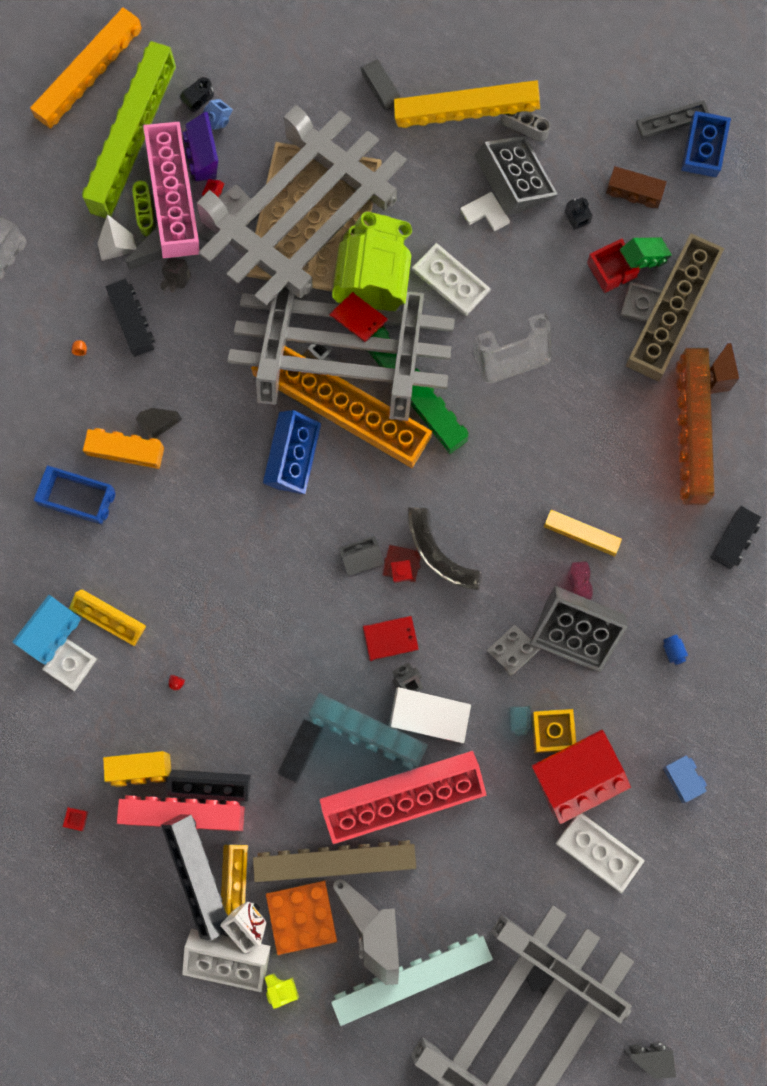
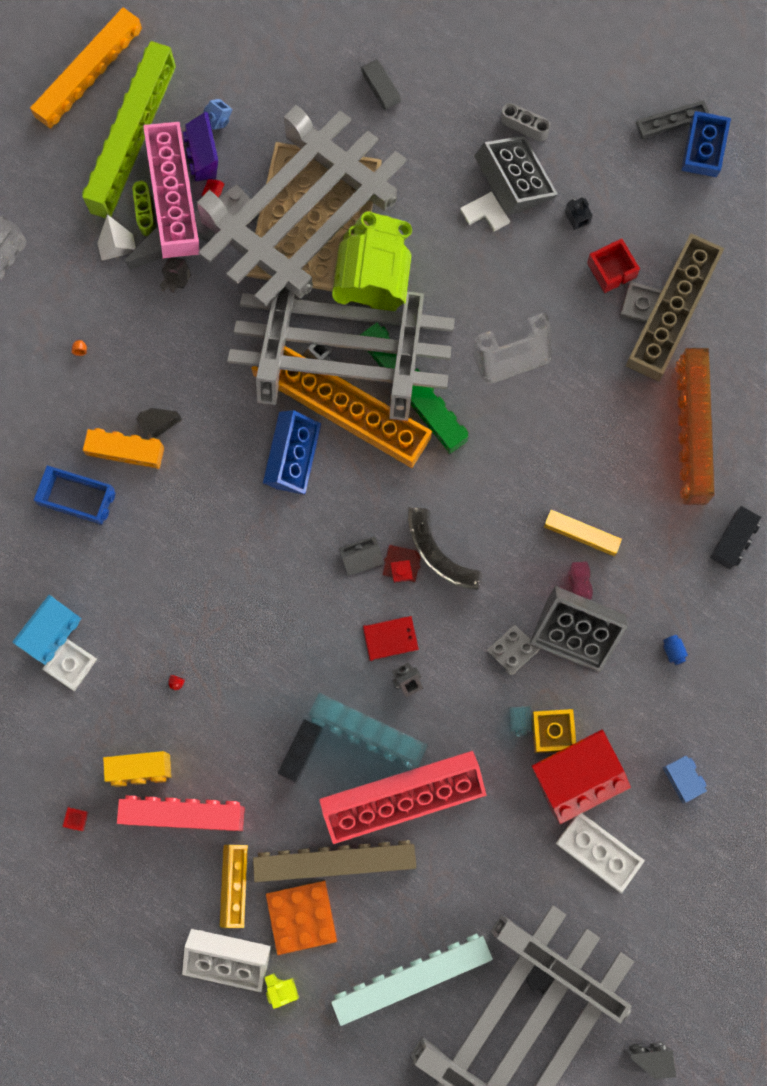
yellow slope [69,589,146,646] -> none
black brick [105,279,155,357] -> none
brick [161,814,228,941] -> none
black brick [167,770,251,802] -> none
black piece [179,77,214,112] -> none
white torso [220,902,266,954] -> none
red container [329,292,388,342] -> none
light grey slope [333,879,399,985] -> none
white tile [389,687,471,743] -> none
yellow brick [394,80,540,128] -> none
white tile [412,243,491,316] -> none
reddish brown brick [606,166,667,209] -> none
green brick [620,237,672,268] -> none
reddish brown slope [703,343,739,394] -> none

